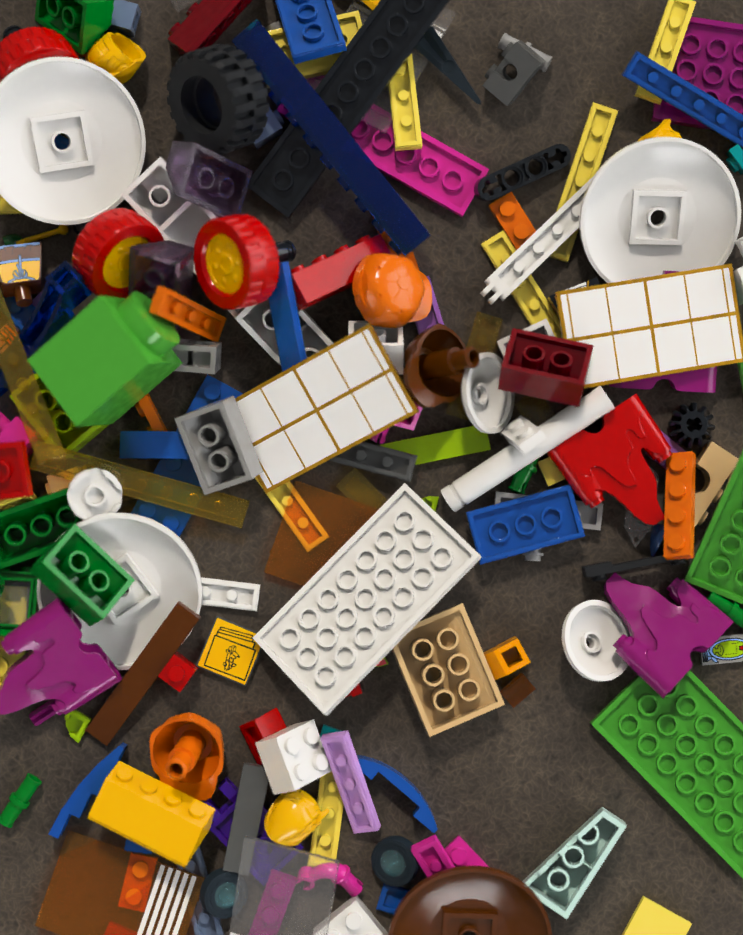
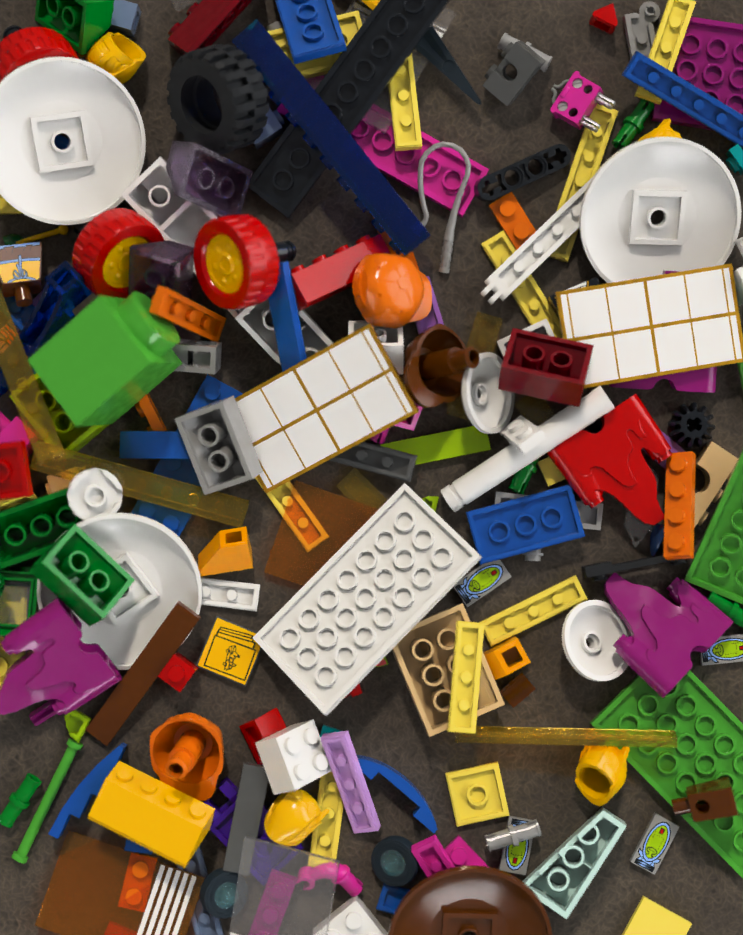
none -> bright green bar [11,738,83,864]
none -> light orange slope [198,526,253,576]
none -> light grey piece [410,141,471,273]
none -> light yellow tile [445,761,510,827]
none -> light yellow tile [447,621,484,734]
none -> tile [454,560,512,607]
none -> clear yellow tile [455,726,677,748]
none -> light yellow tile [479,575,588,647]
none -> light grey pin [484,819,542,852]
none -> tile [499,816,533,875]
none -> dark pink piece [550,71,615,133]
none -> yellow helmet [575,739,630,806]
none -> red slope [589,3,618,35]
none -> green pin [612,99,654,150]
none -> light grey hinge [623,1,660,60]
none -> tile [630,812,680,875]
none -> reddish brown torso [671,777,738,822]

